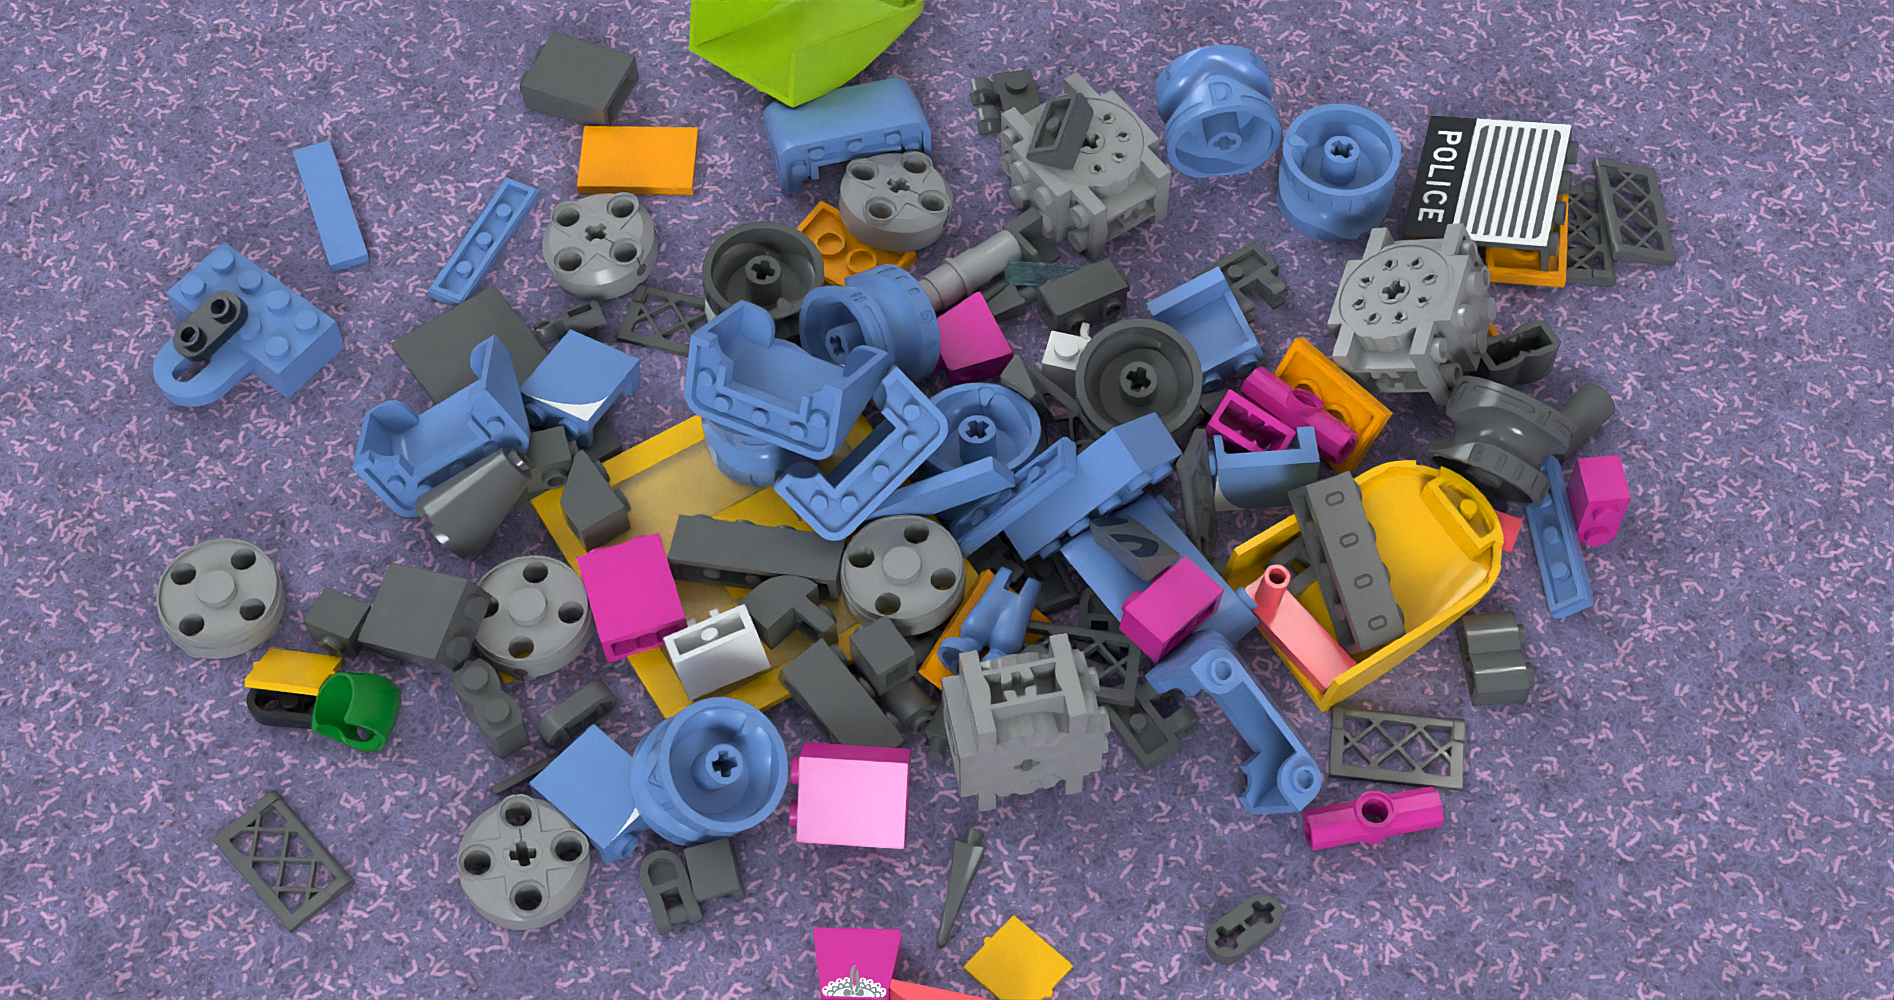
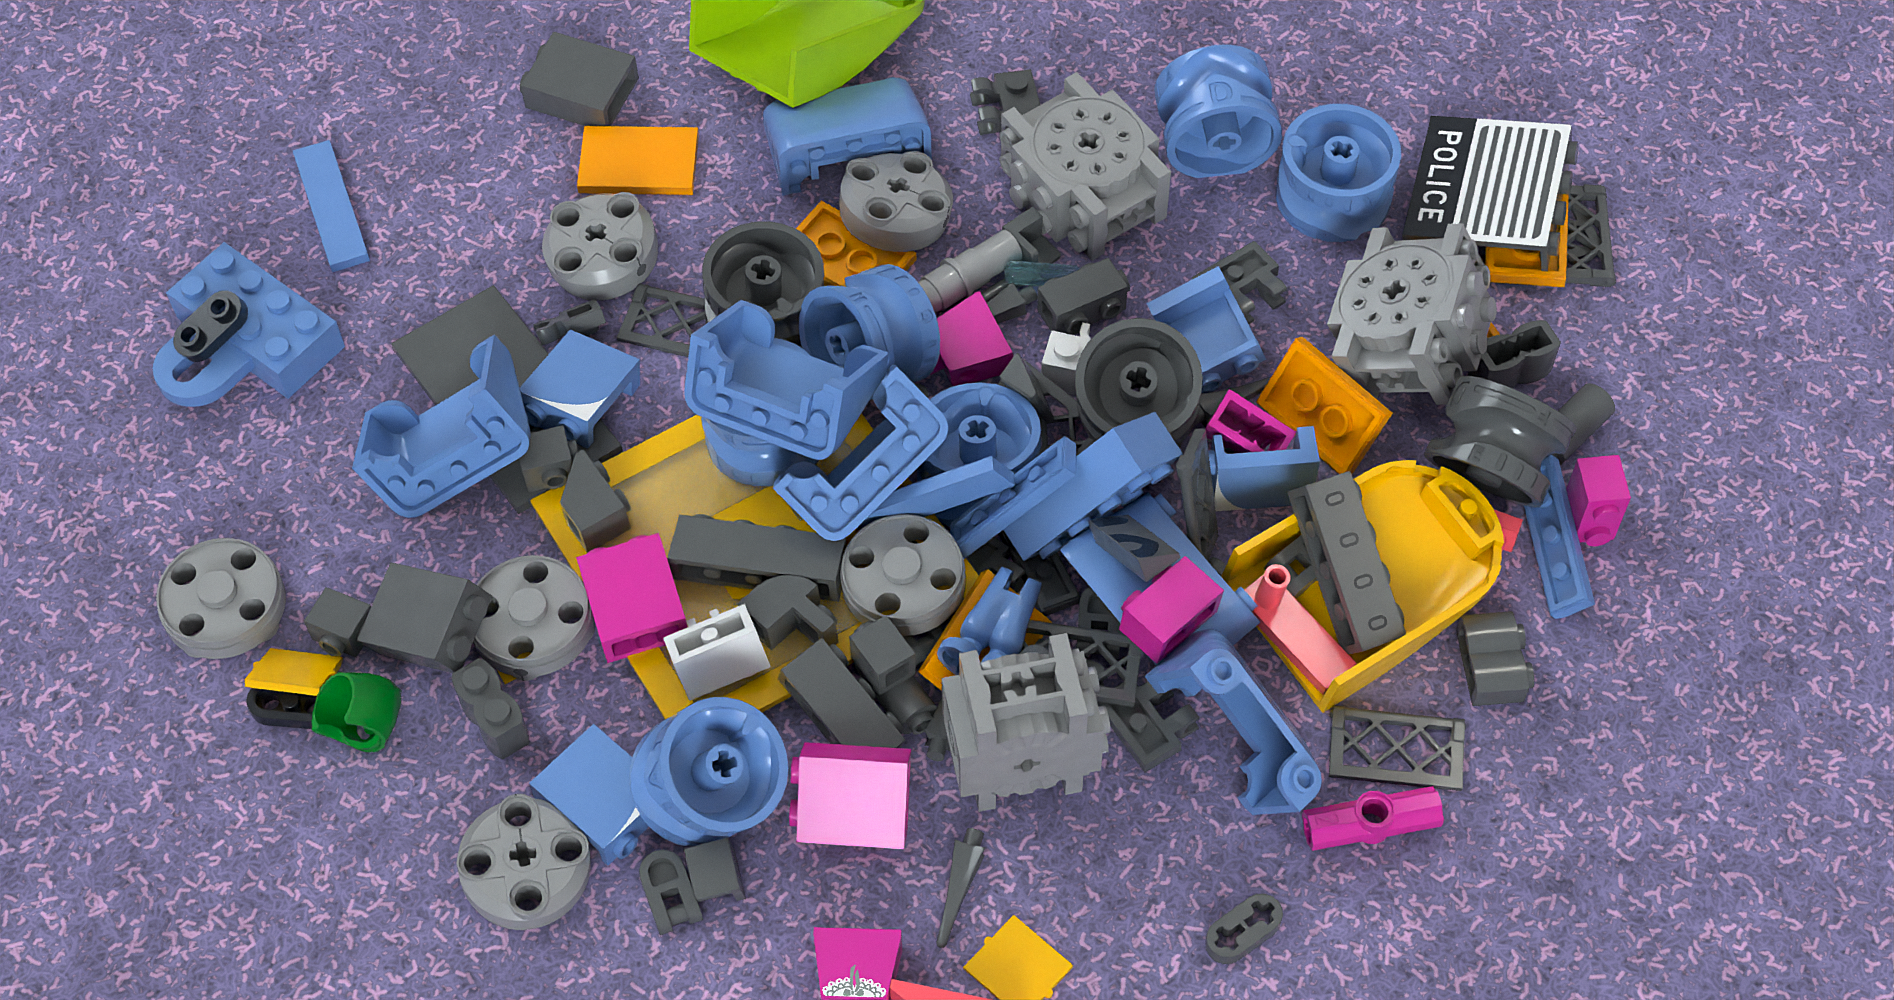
dark grey window [212,790,355,933] -> none
dark grey cone [414,447,532,561] -> none
medium blue tile [428,177,541,307] -> none
dark grey sticker [490,750,563,794] -> none
dark grey beam [537,680,617,749] -> none
dark grey slope [1026,93,1094,170] -> none
dark pink piece [1240,367,1358,465] -> none
dark grey window [1592,158,1677,266] -> none

